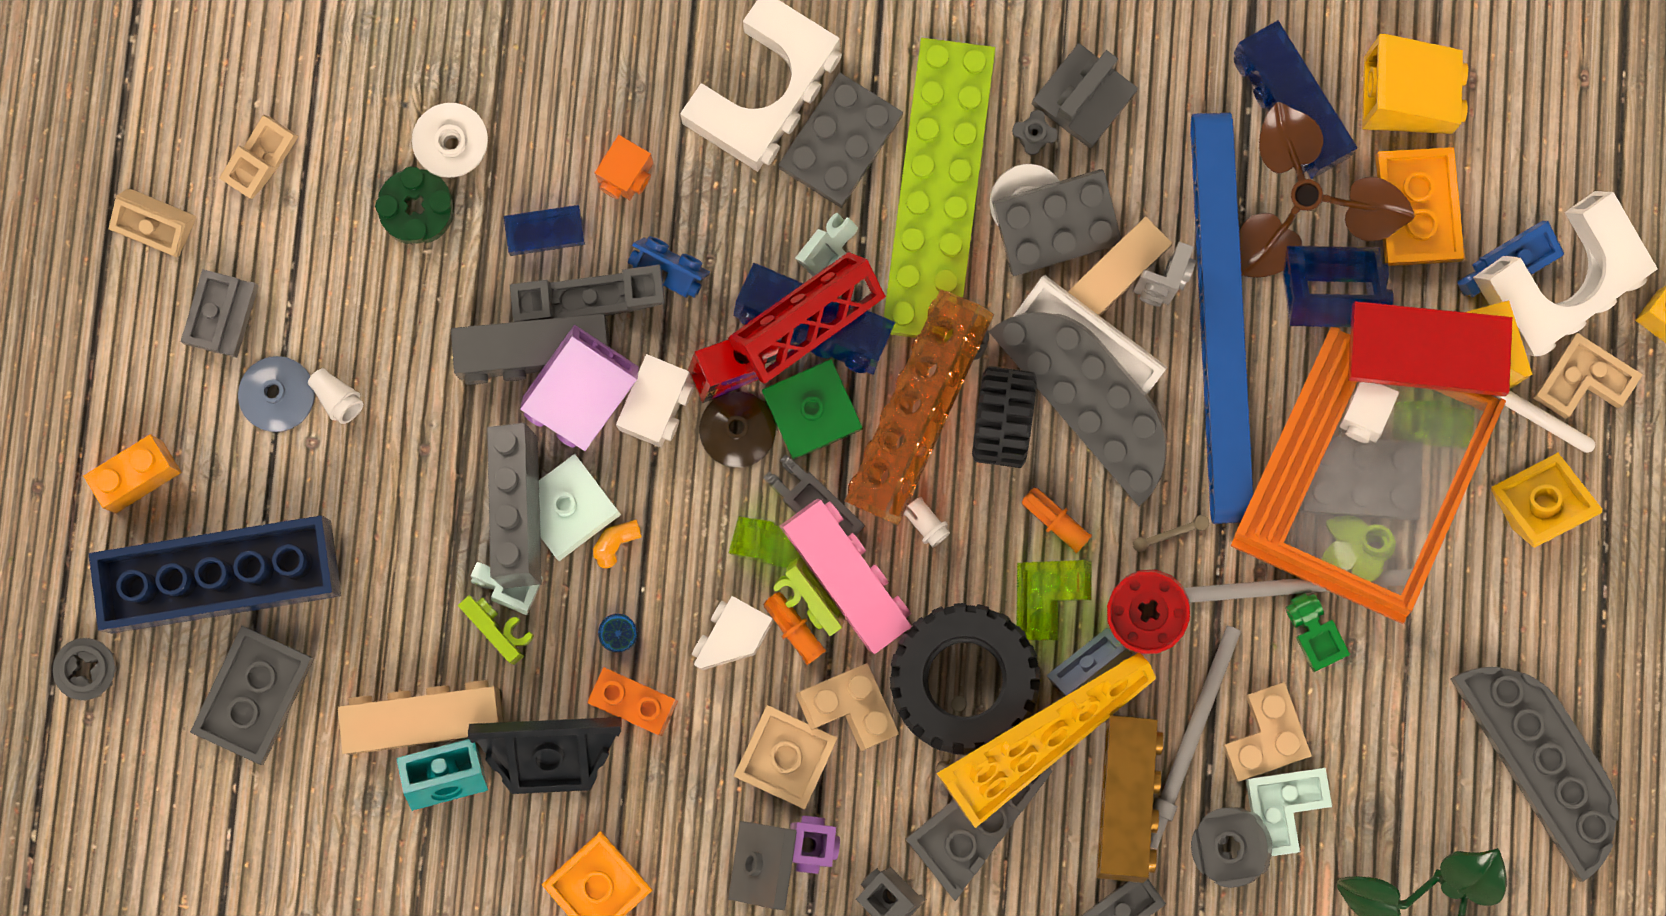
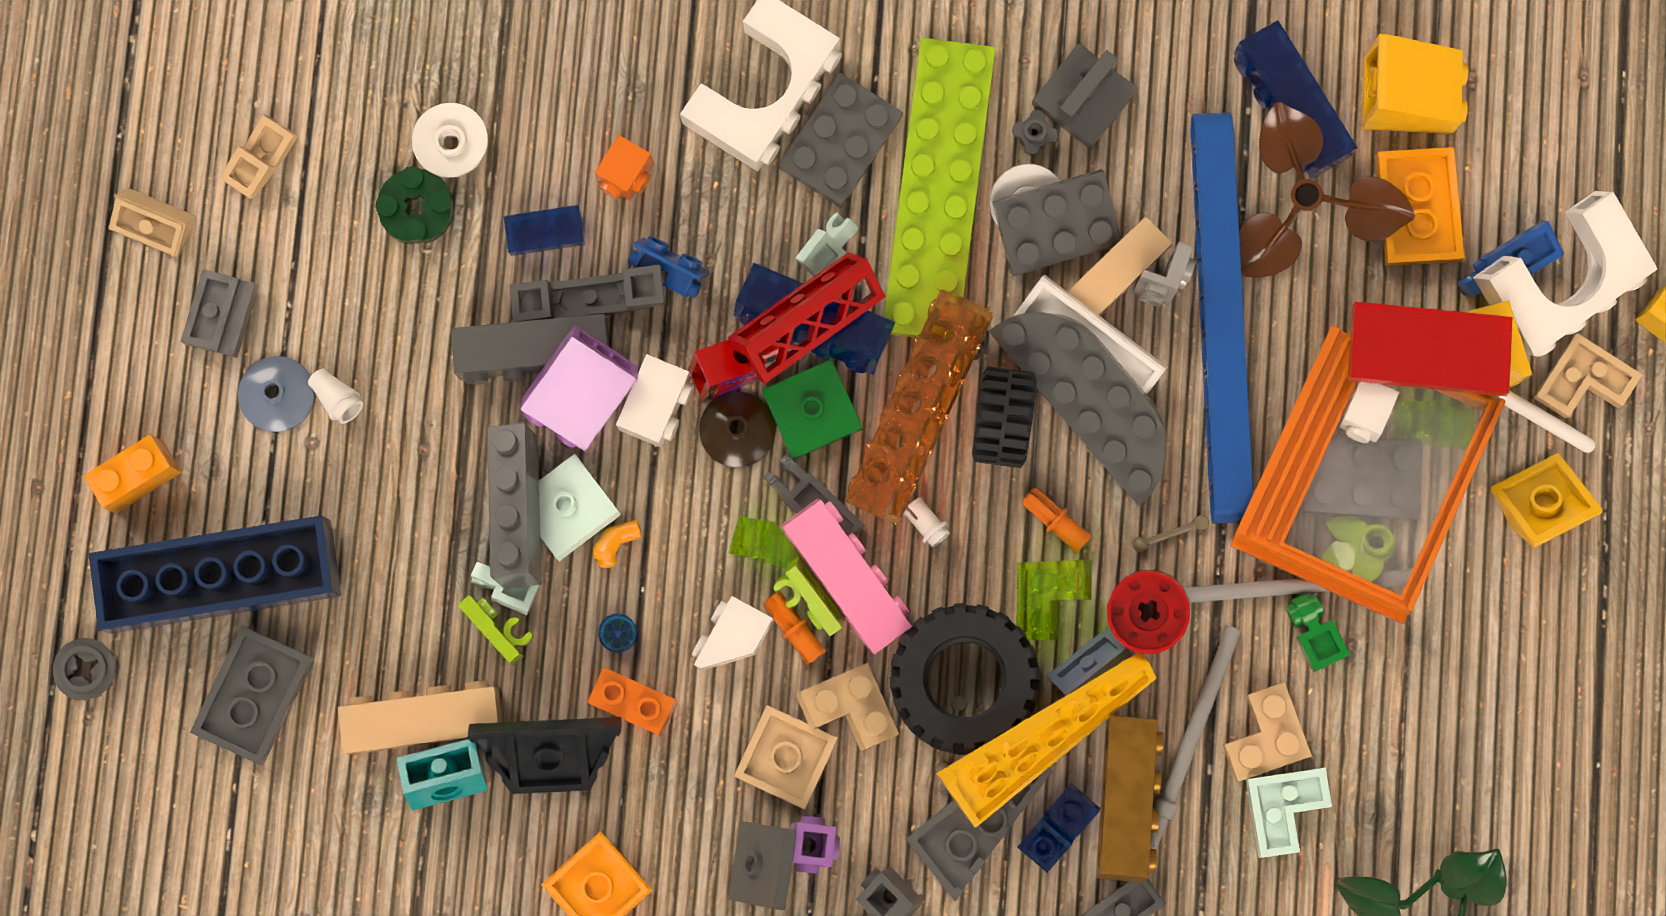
dark grey plate [1191,807,1272,888] -> none
clear blue window [1282,246,1394,327] -> none
dark grey plate [1450,667,1618,882] -> none
none -> clear blue slope [1017,783,1101,873]

